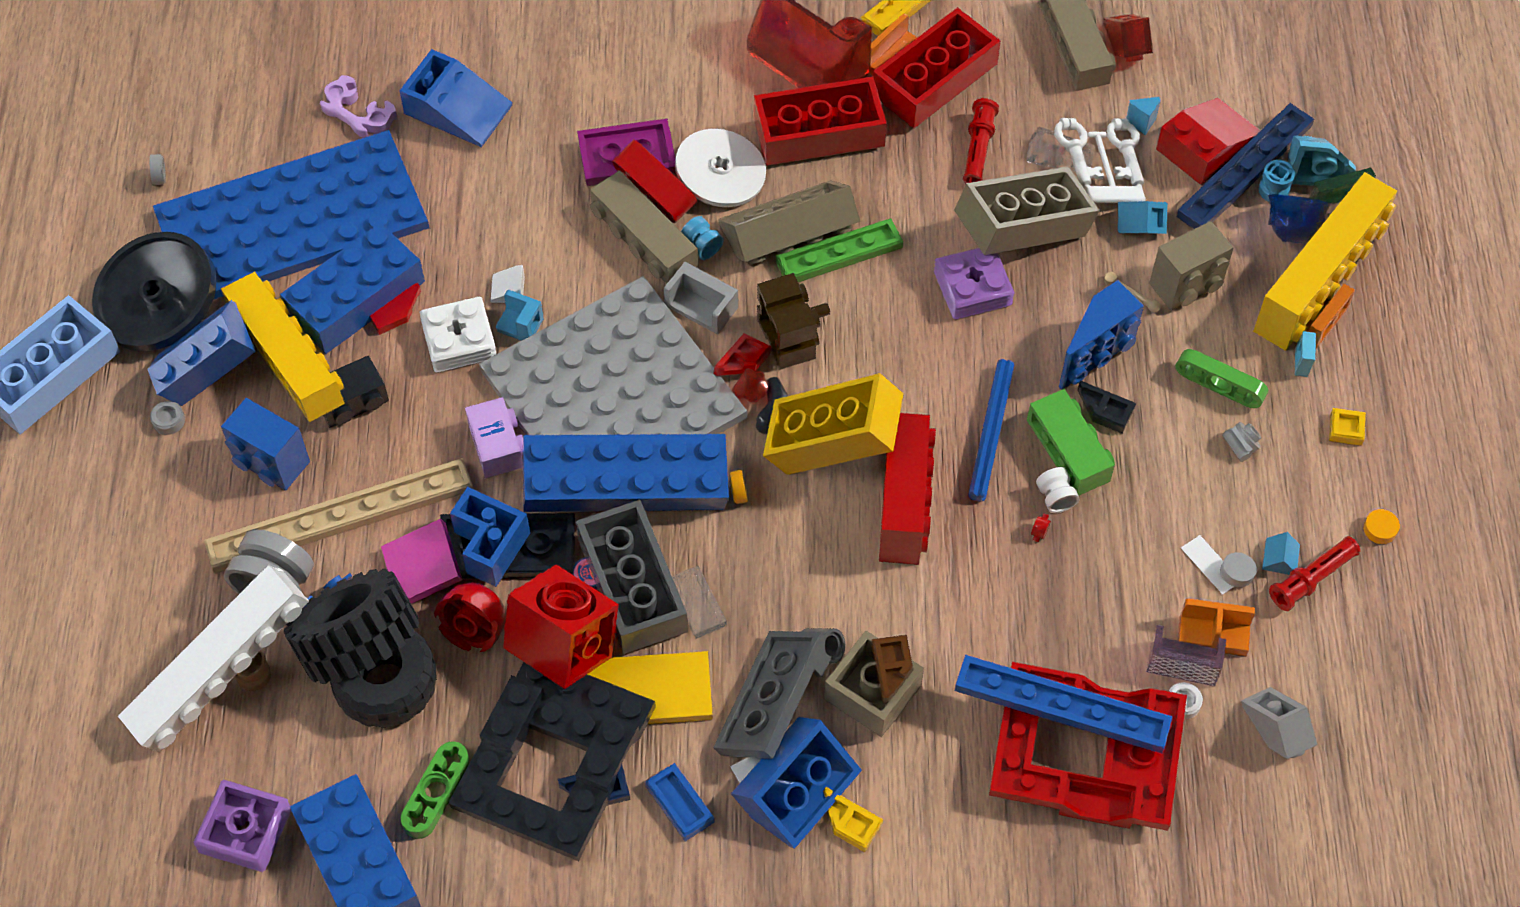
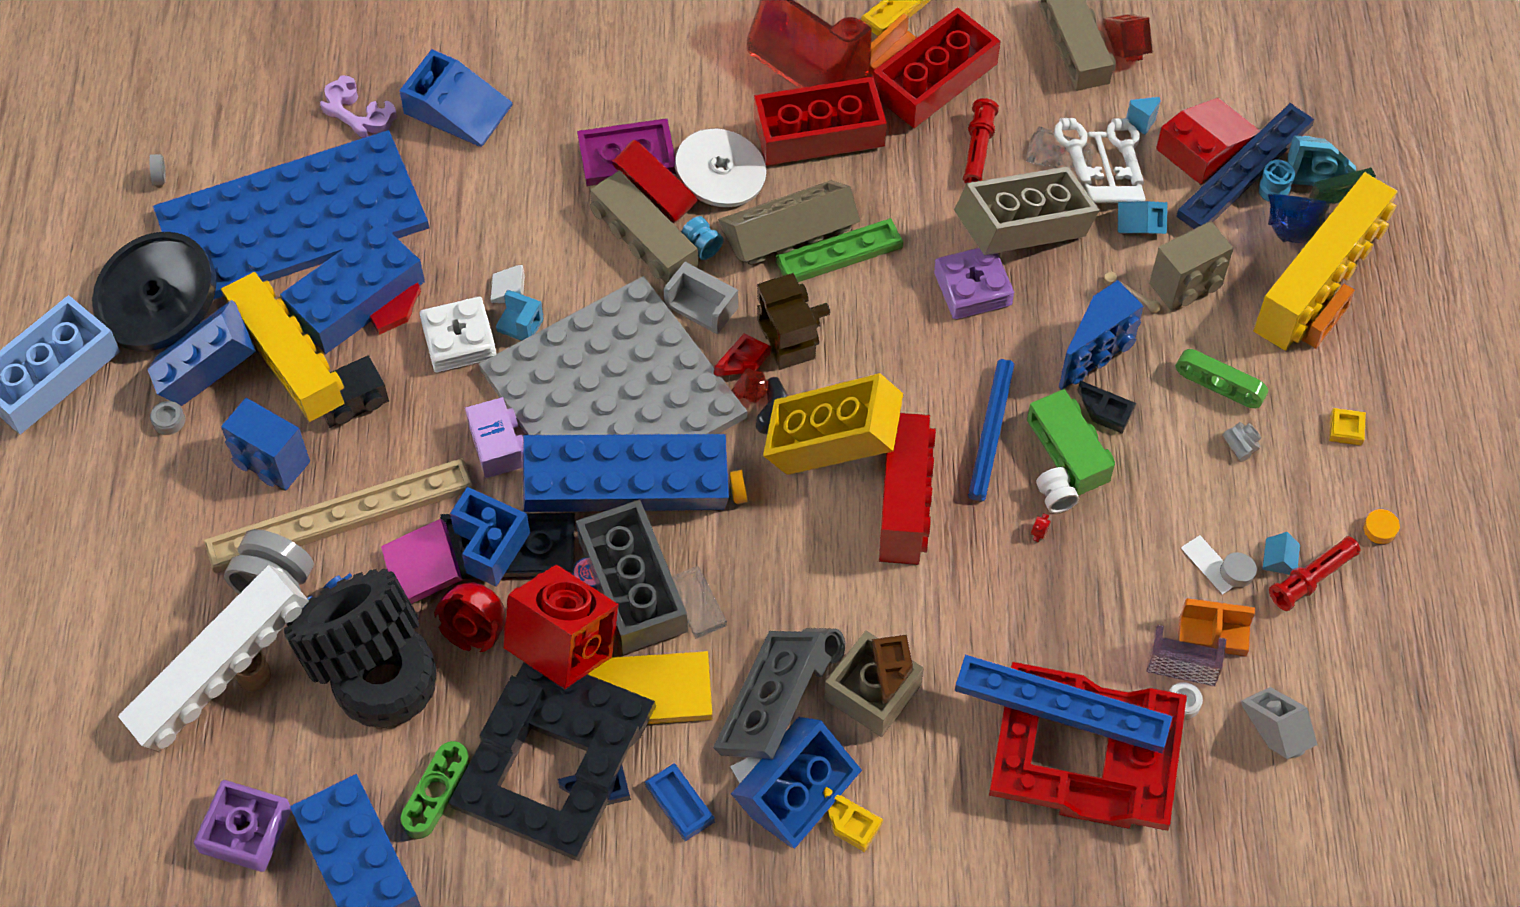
medium azure tile [1295,331,1316,377] -> none

